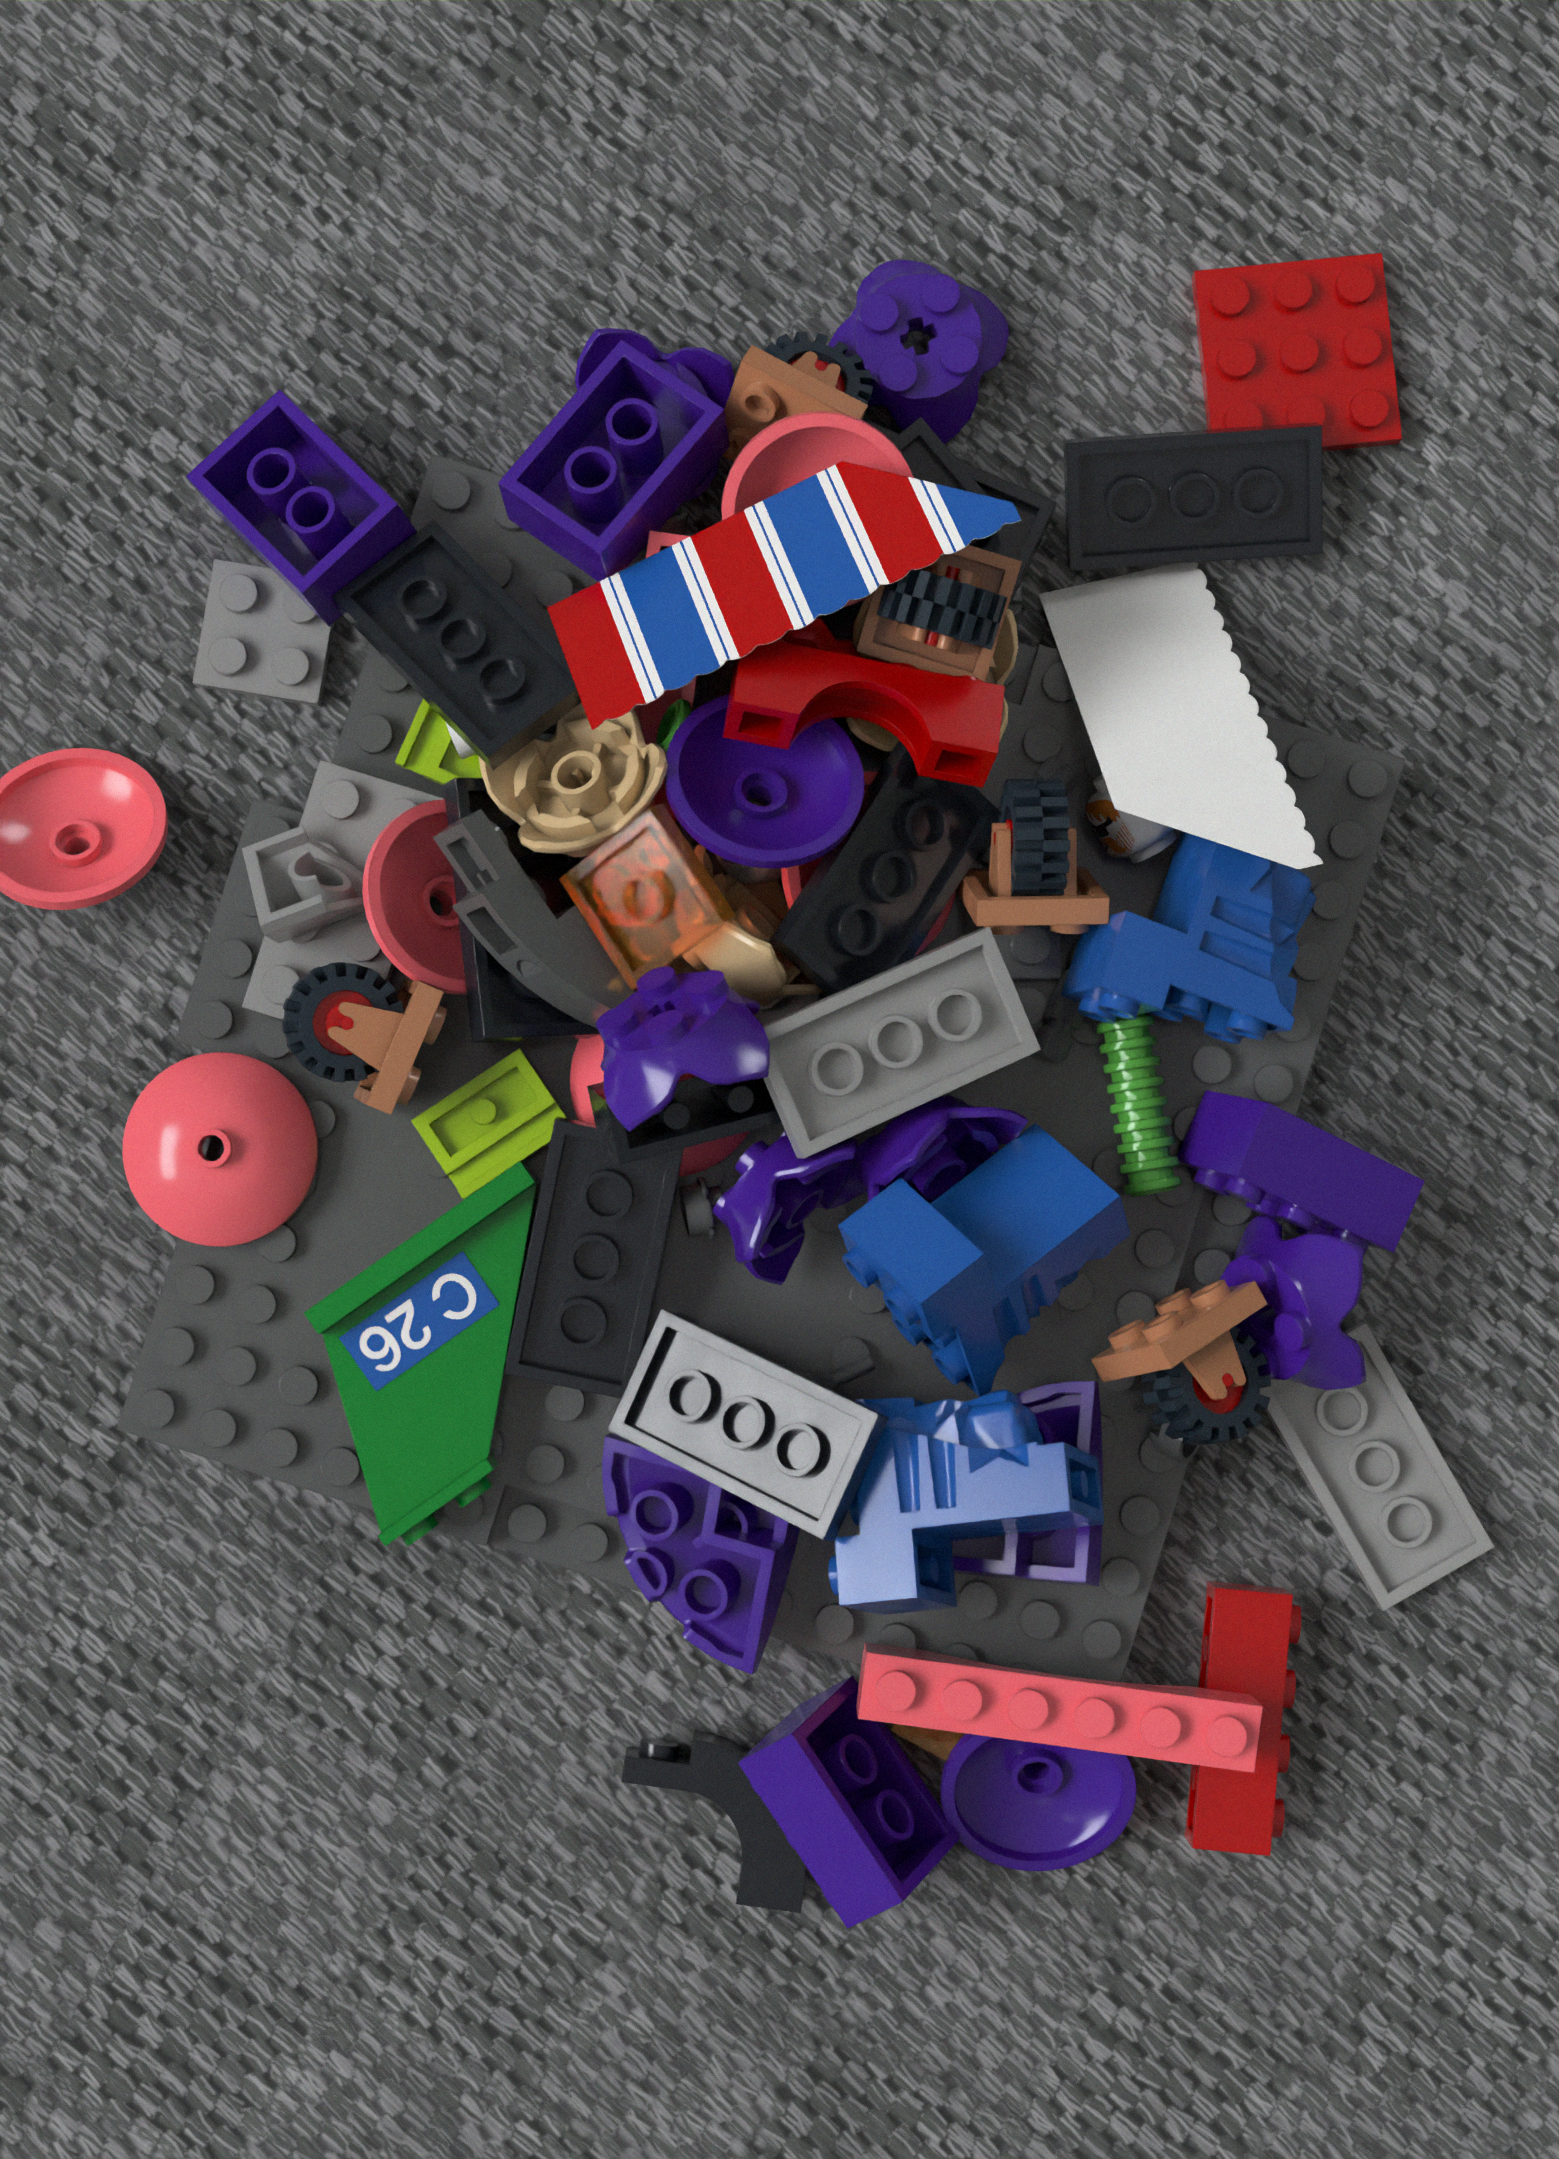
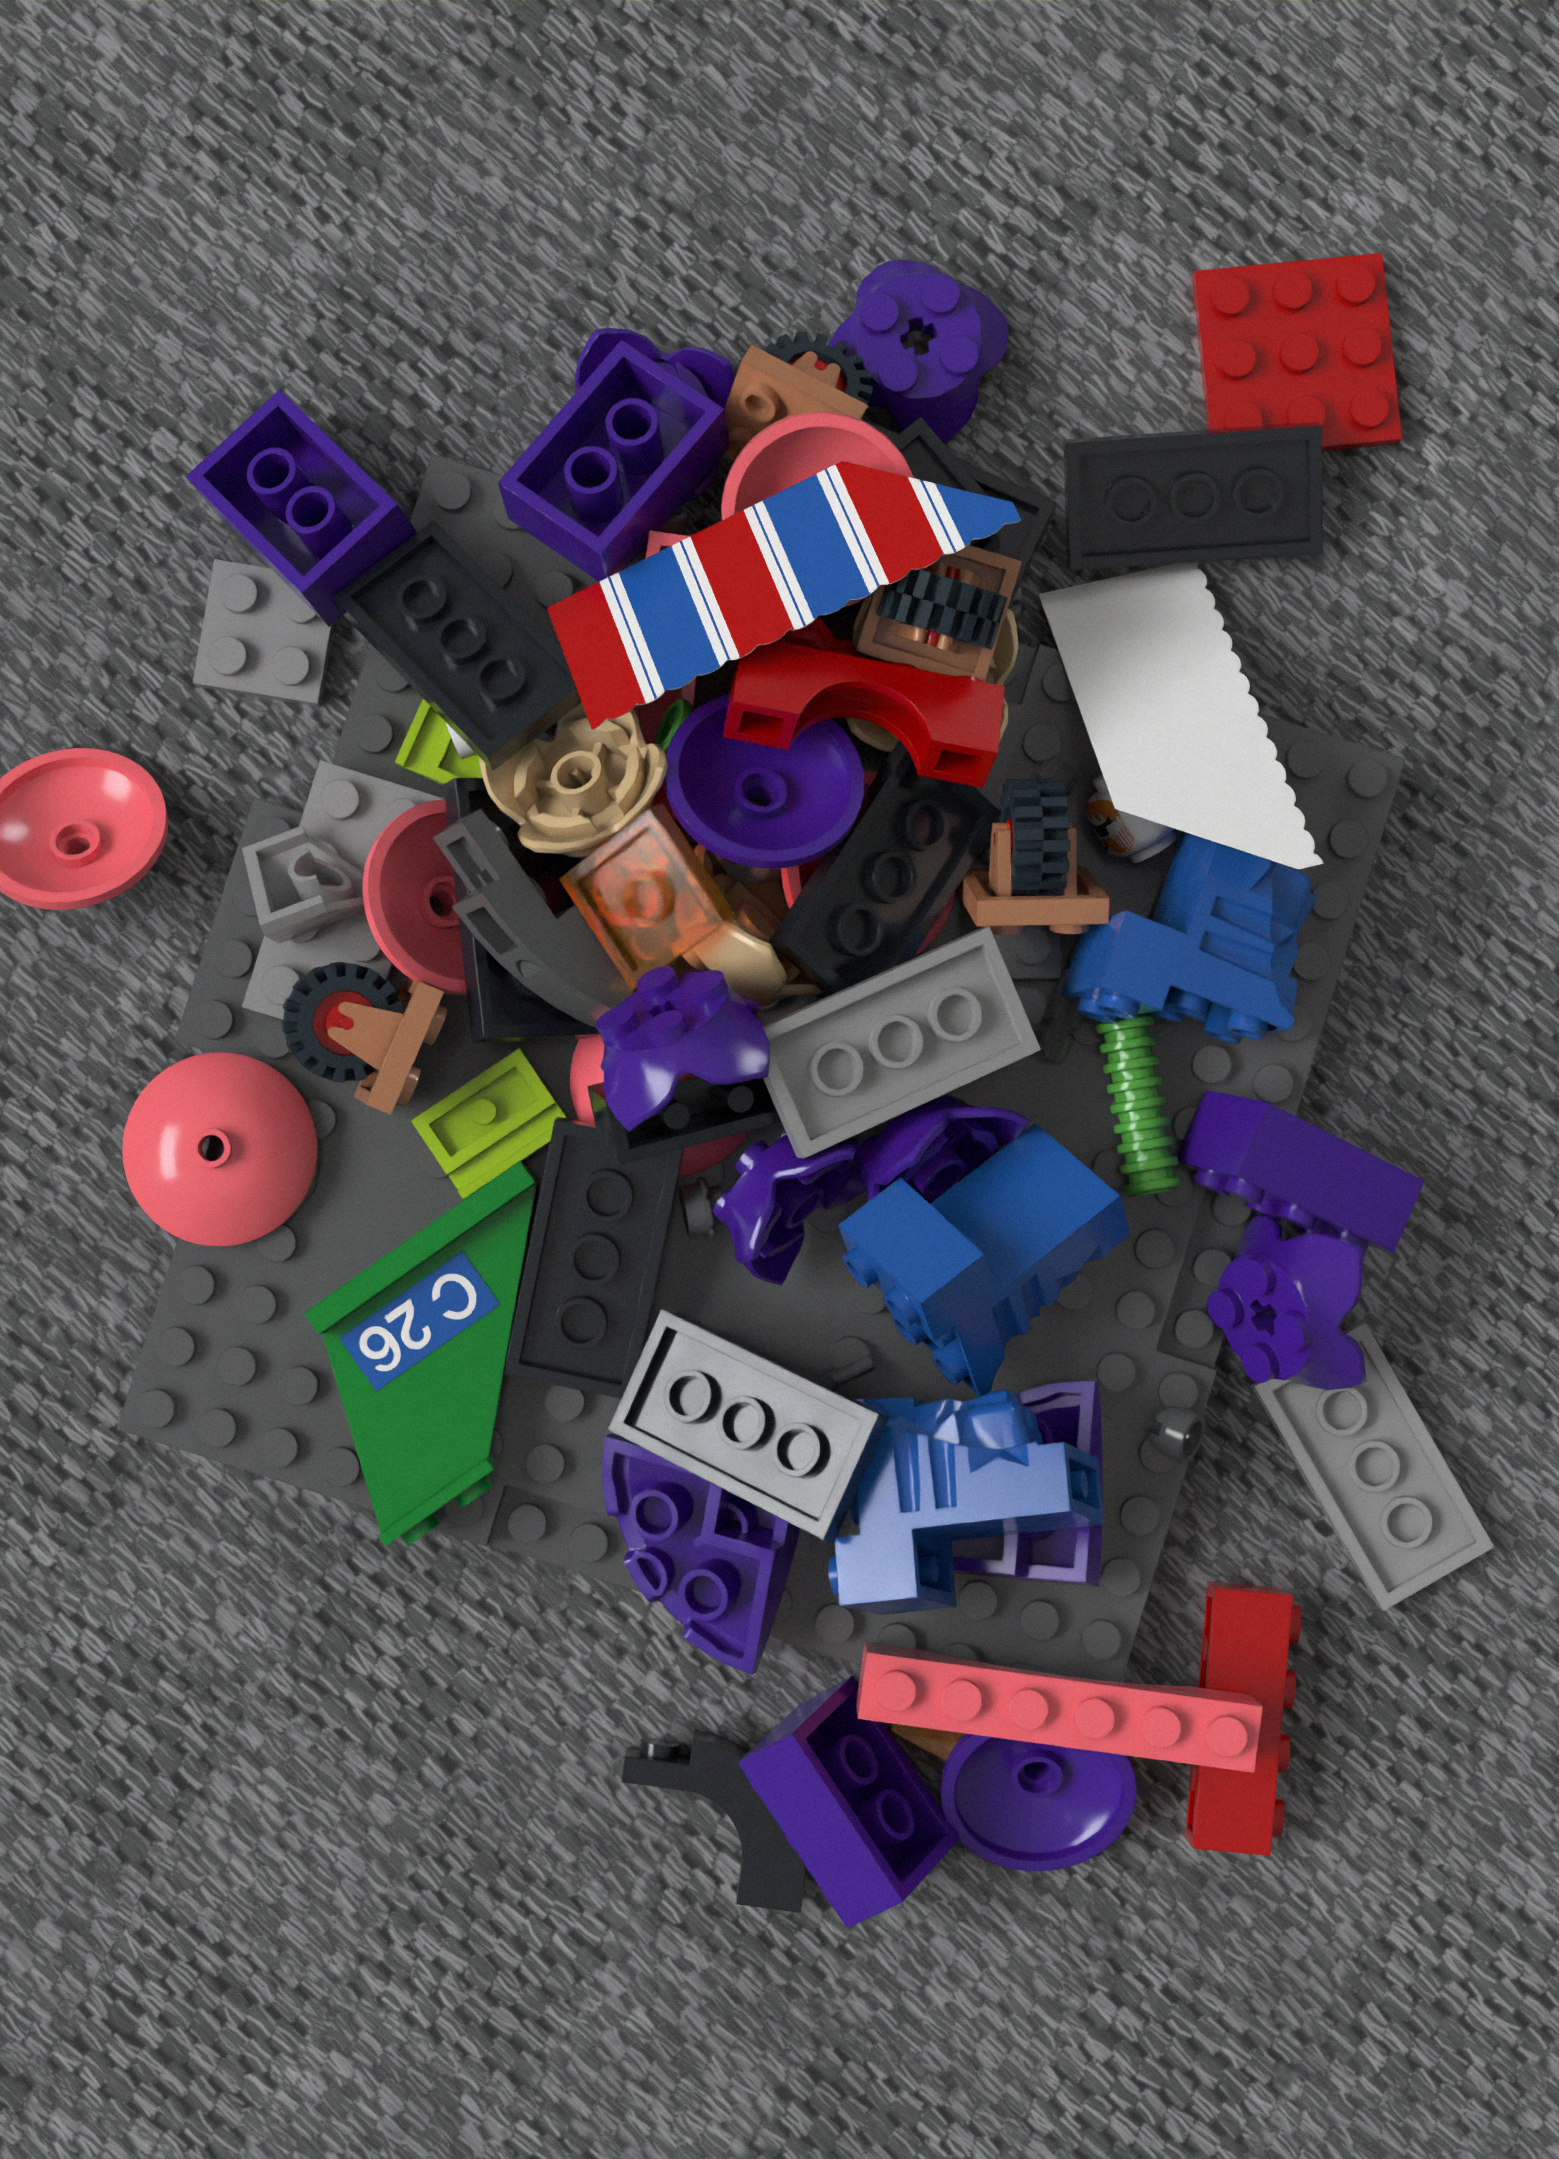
plate [1091,1279,1271,1446] -> none

